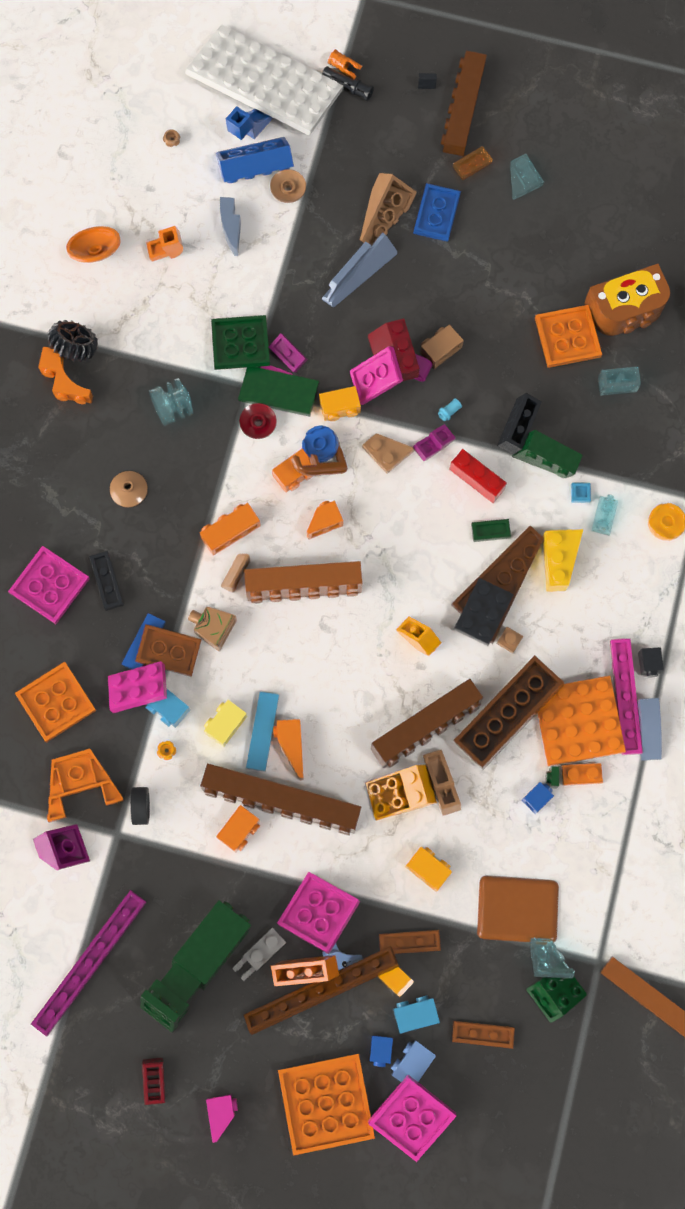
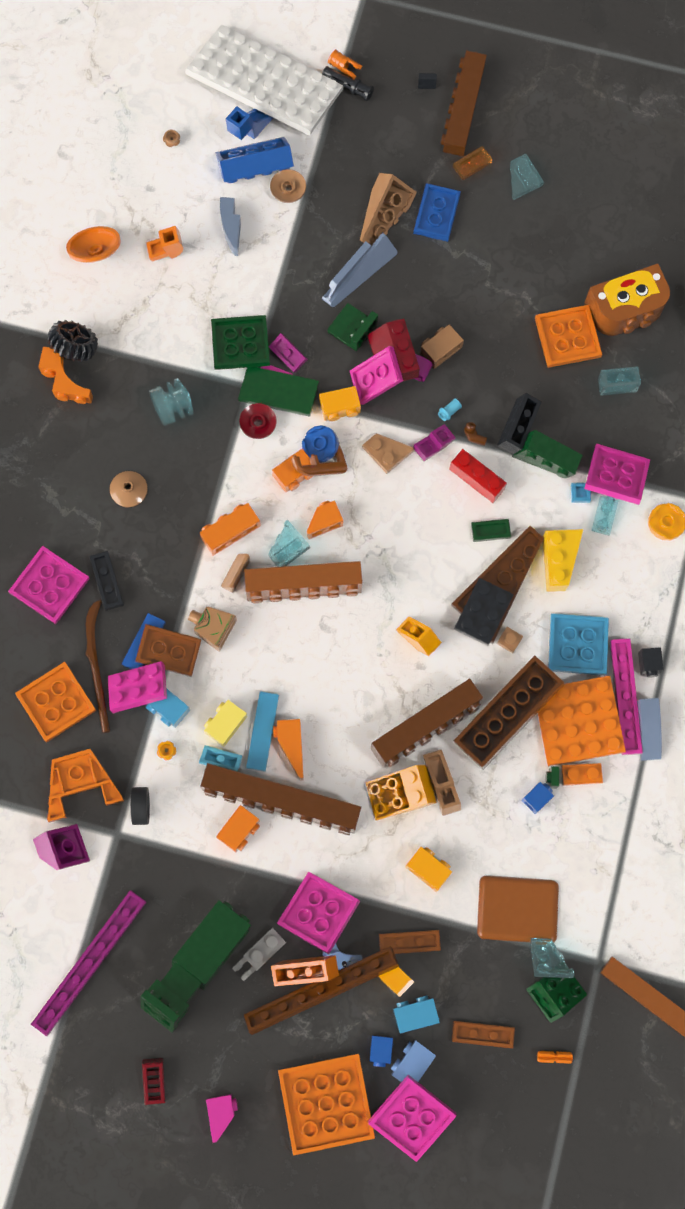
none -> reddish brown piece [85,600,110,733]
none -> medium azure slope [199,745,242,772]
none -> clear light blue wing [268,520,310,567]
none -> dark green bracket [327,303,378,352]
none -> reddish brown arm [464,422,487,446]
none -> orange piece [537,1051,573,1064]
none -> dark azure plate [548,613,609,676]
none -> dark pink plate [584,444,650,505]

